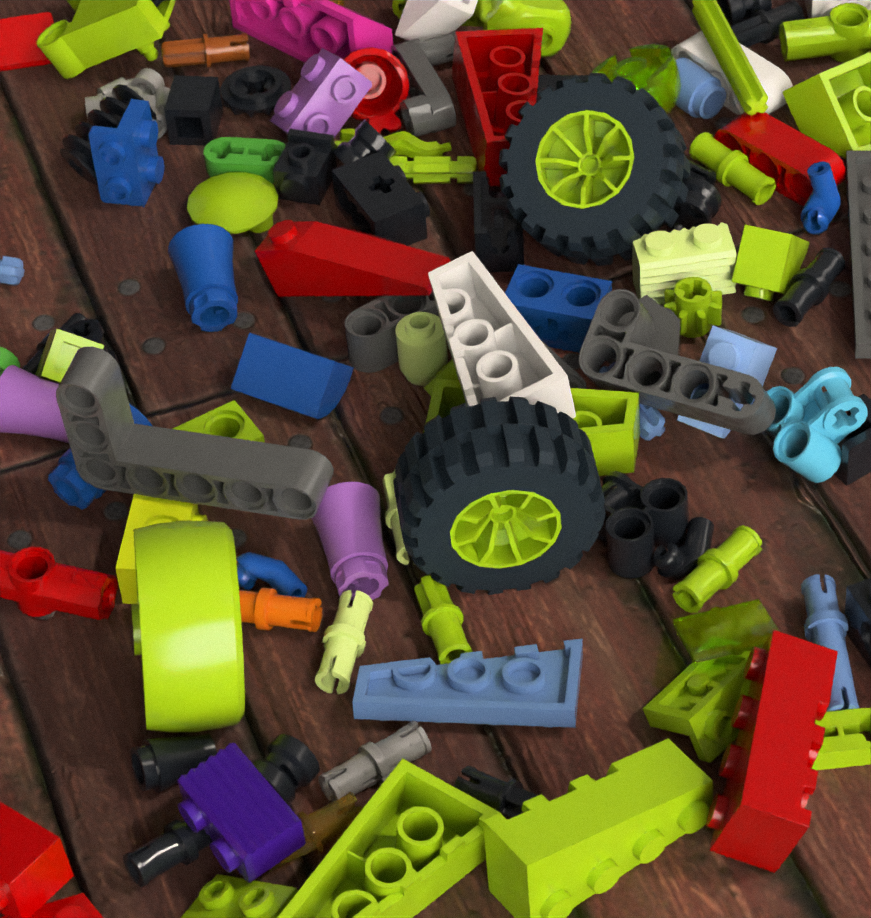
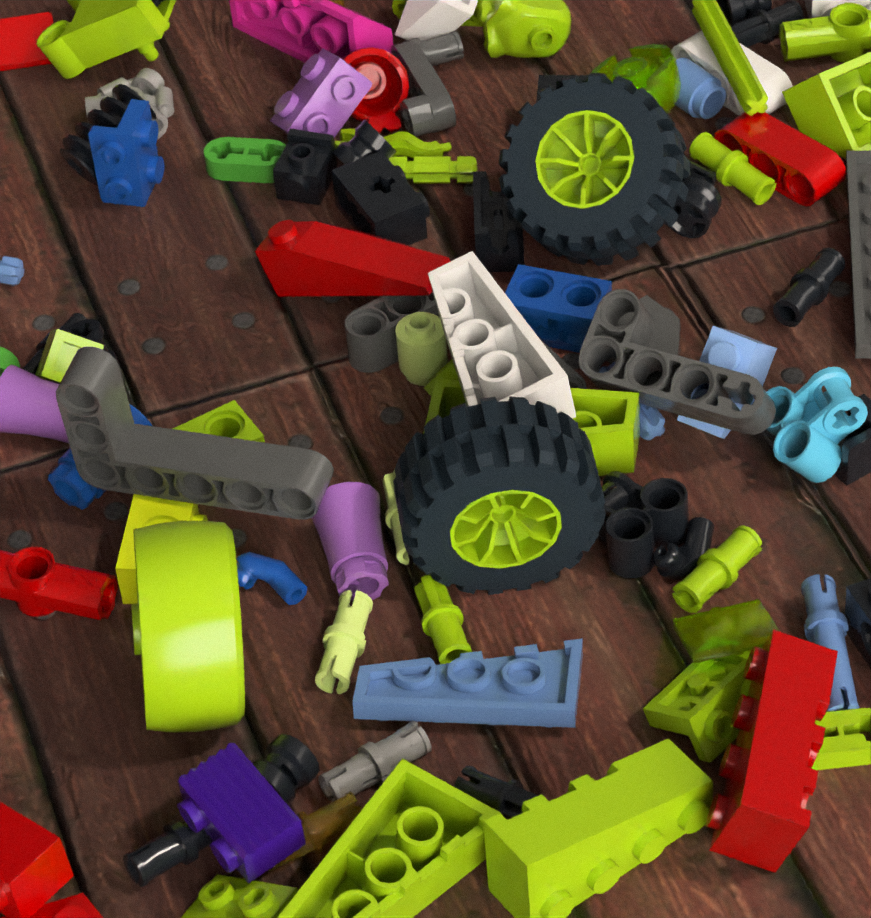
black cone [130,734,217,793] -> none
dark orange axle [161,33,250,68] -> none
black brick [164,76,223,146] -> none
blue plant [168,224,238,332] -> none
lime dish [187,172,279,234] -> none
black gear [220,65,291,118] -> none
blue brick [230,333,354,419] -> none
orange pin [239,587,322,632] -> none
red wedge [452,28,543,187] -> none
yellowish green brick [632,222,737,304] -> none
lime gear [664,277,722,338] -> none
lime slope [732,225,810,301] -> none
blue arm [801,161,841,235] -> none

